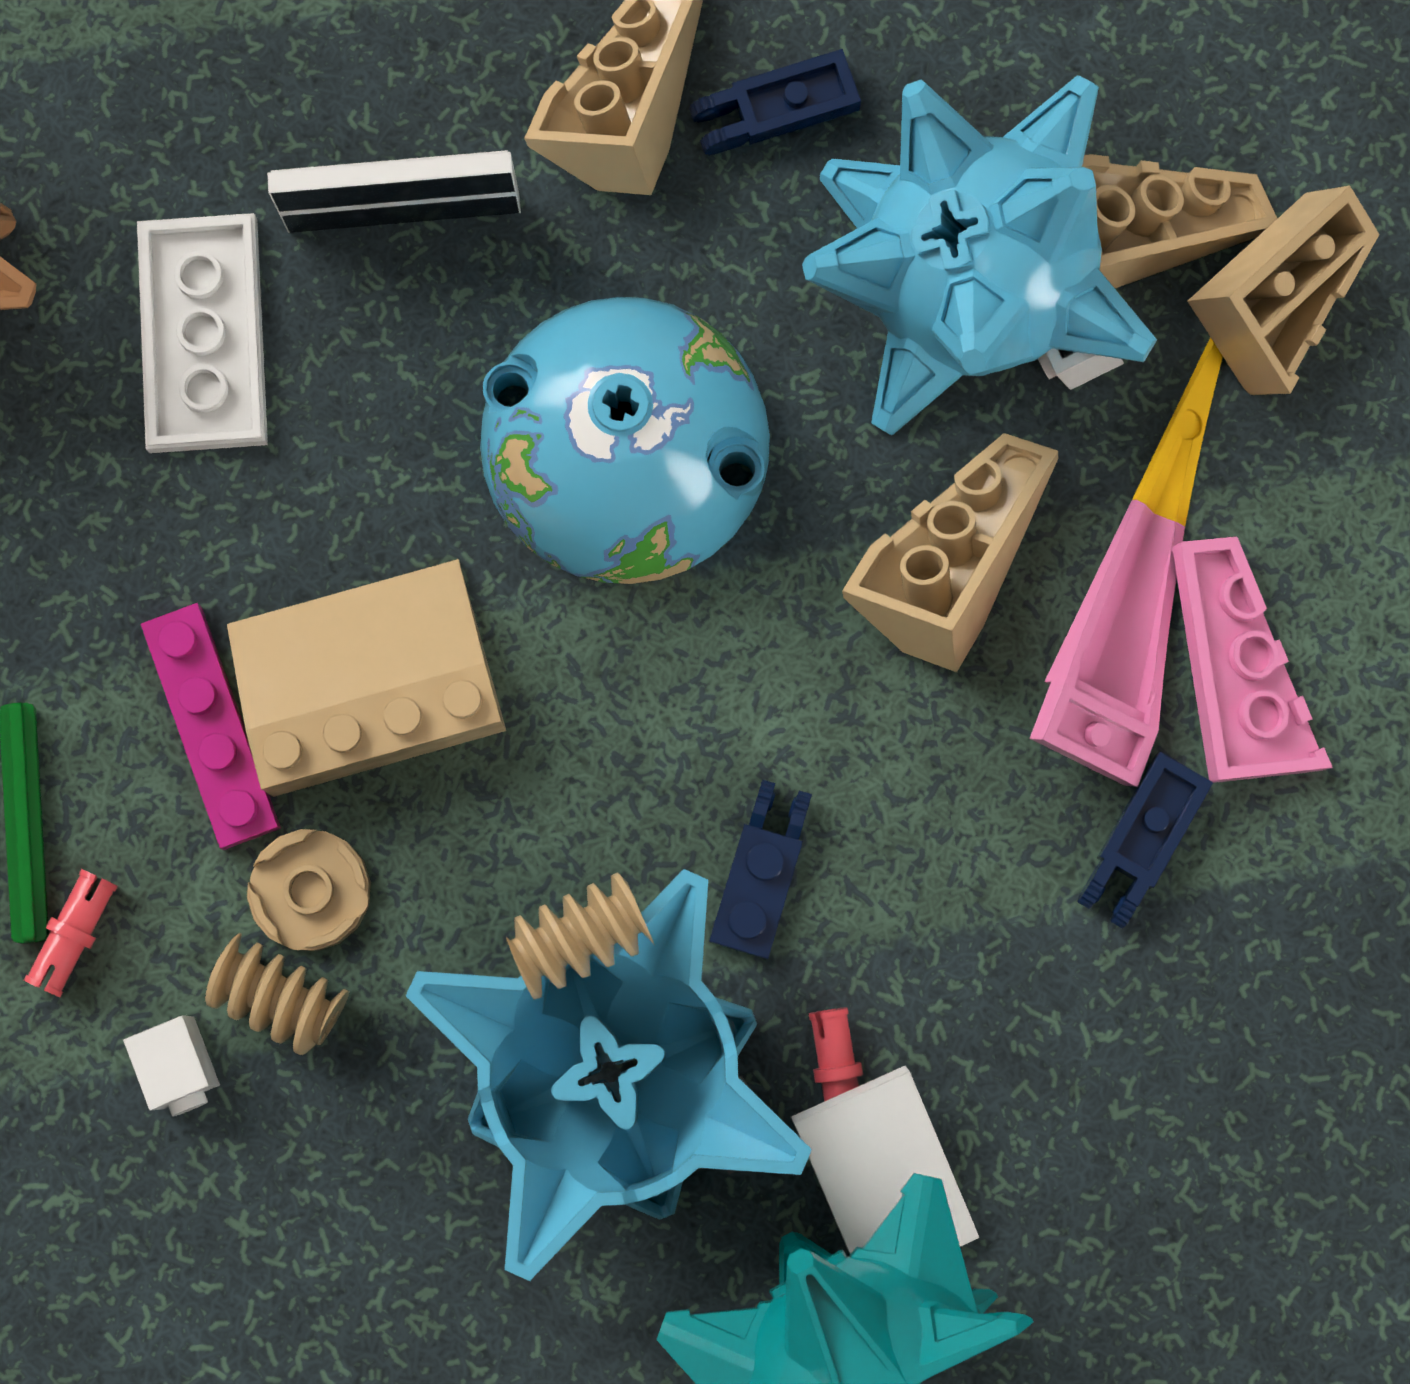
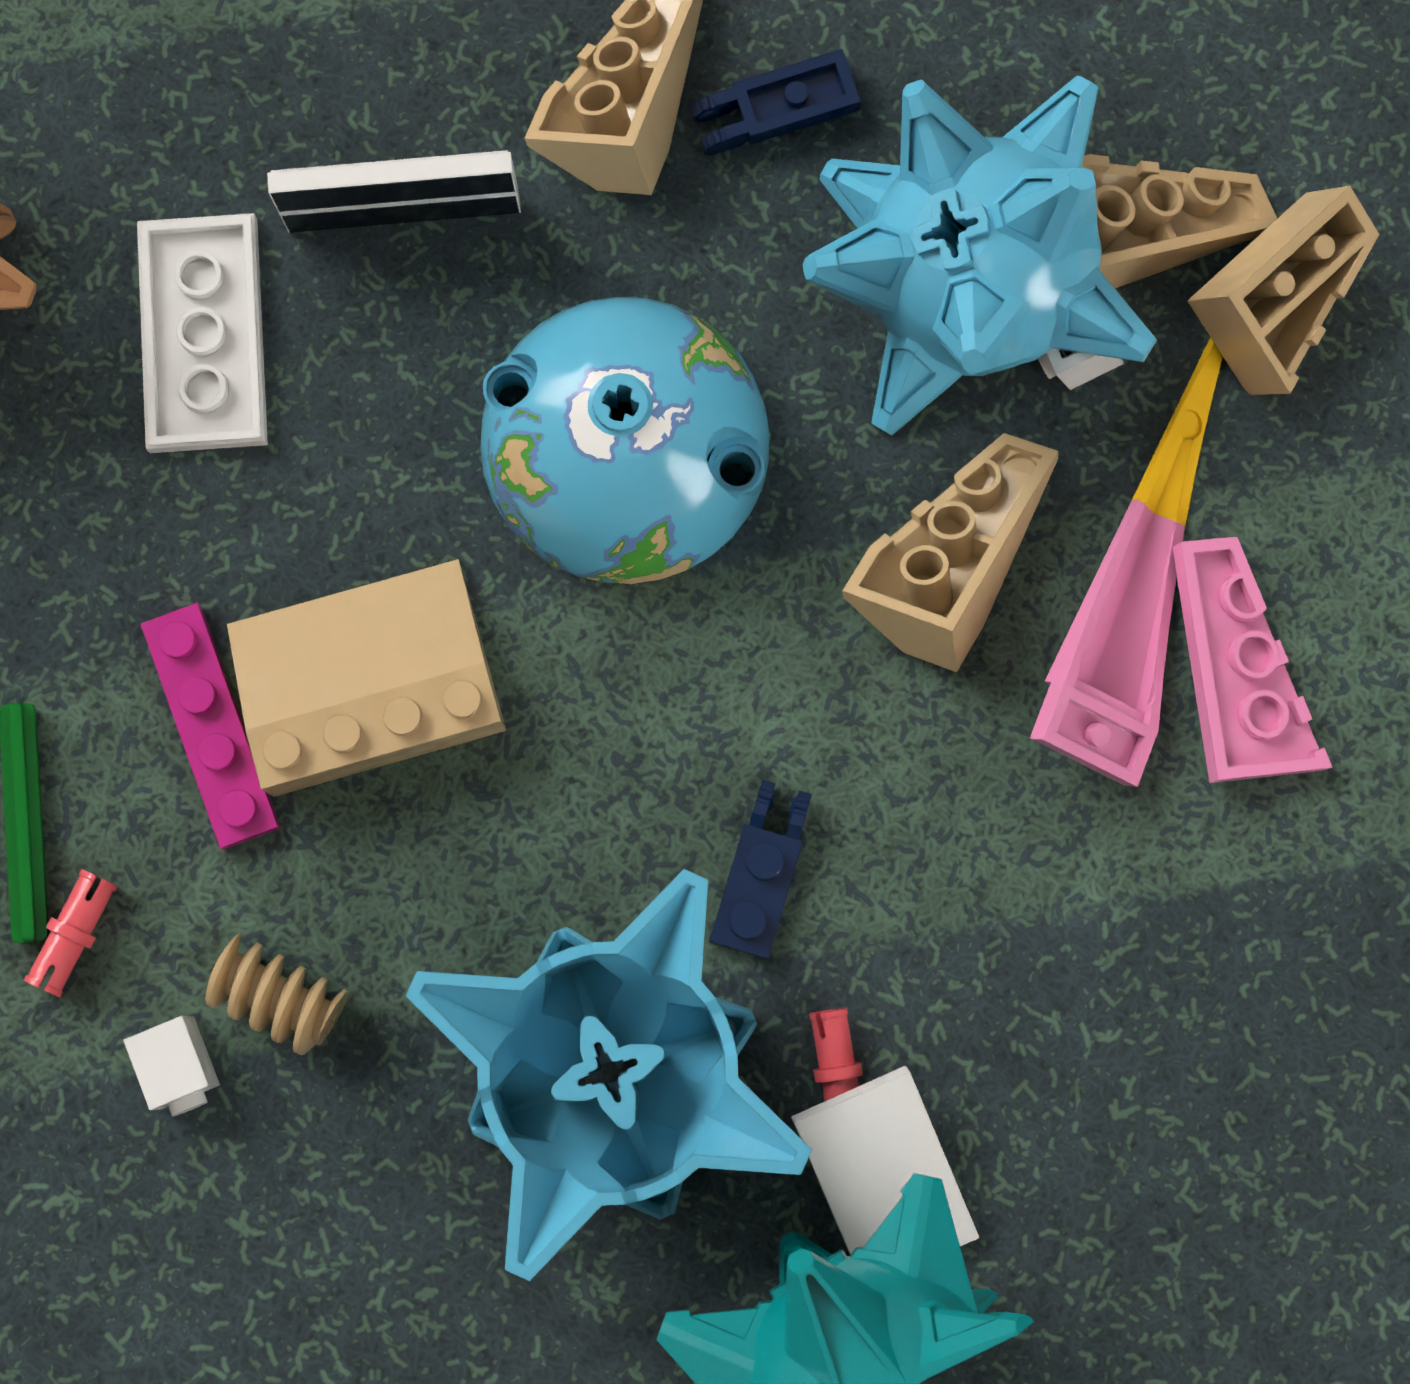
tan tile [247,829,371,951] -> none
tan piece [506,872,655,1000] -> none
dark blue hinge [1077,752,1213,929] -> none

